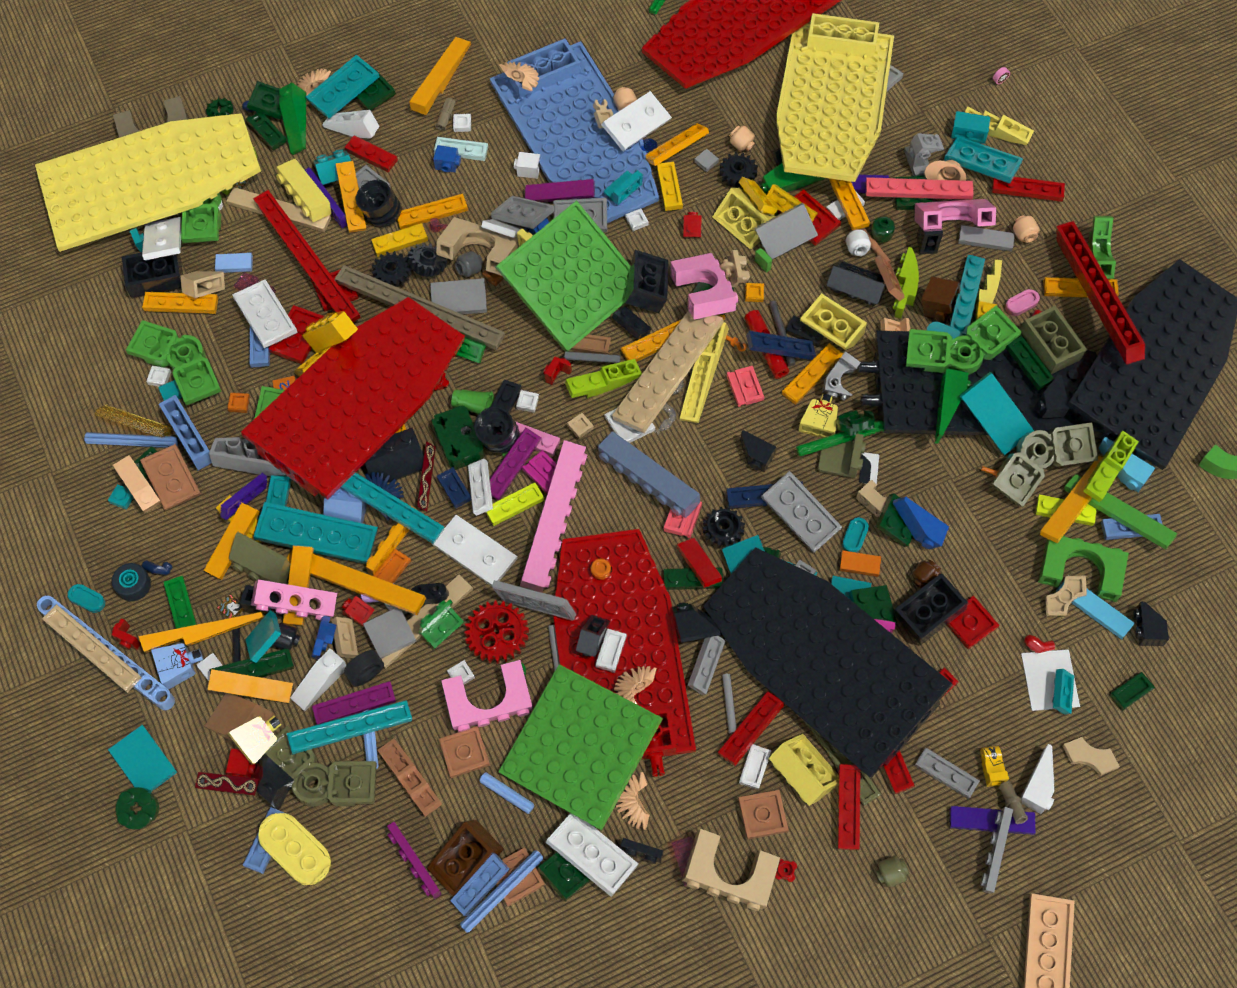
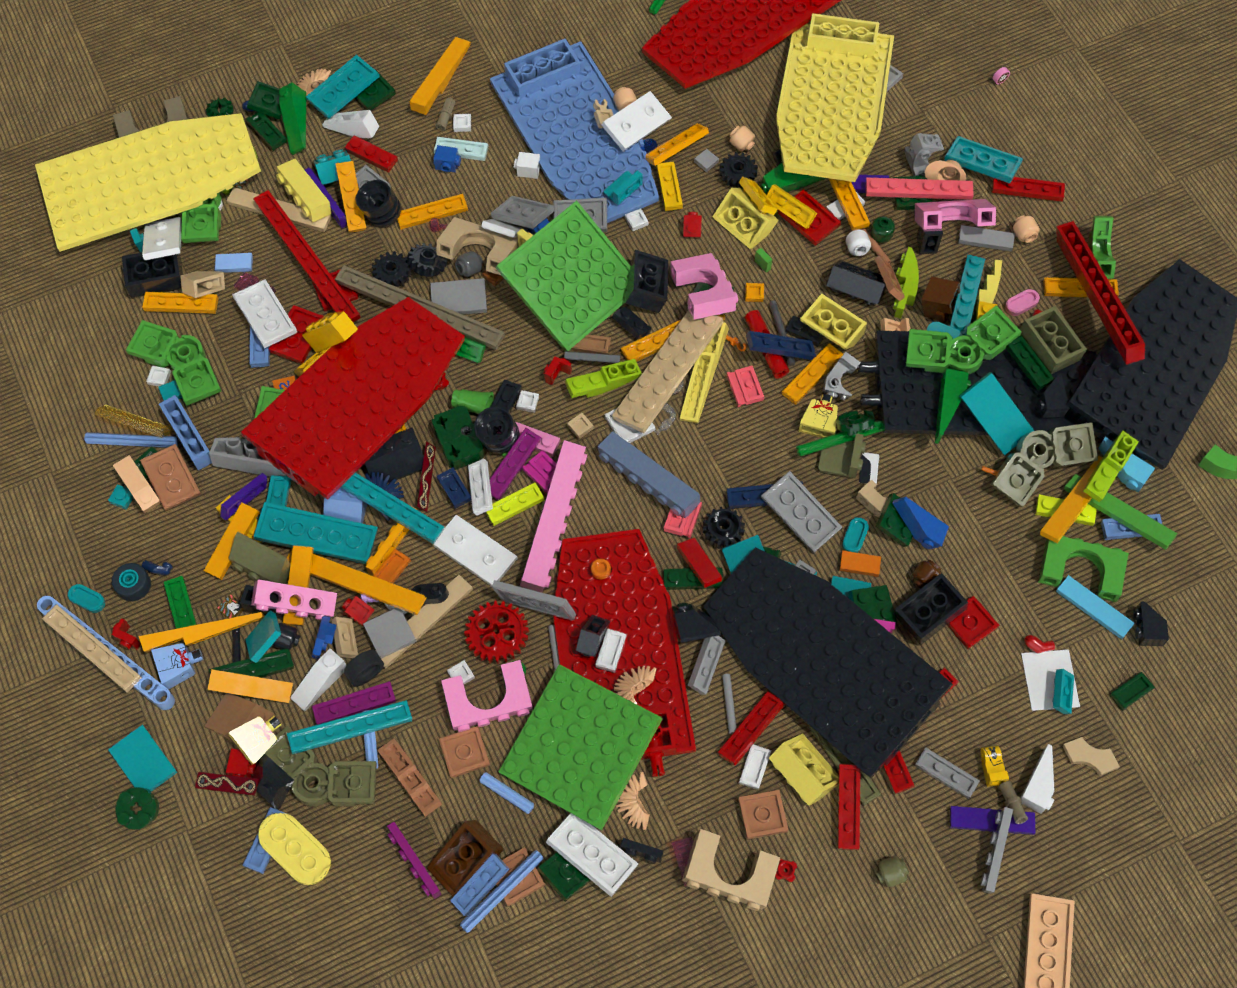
white tile [197,653,223,681] -> none
orange tile [228,393,250,413] -> none
yellow plate [371,223,428,257] -> none
green bracket [418,599,464,649] -> none
light nougat hair [499,62,539,91] -> none
magenta tile [525,179,595,202] -> none
tan hips [719,250,750,287] -> none
black slope [740,430,776,473] -> none
light grey tile [754,203,818,259] -> none
teal panel [951,111,990,144] -> none
light yellow slope [965,107,1034,145] -> none
tan tile [1045,576,1087,616] -> none

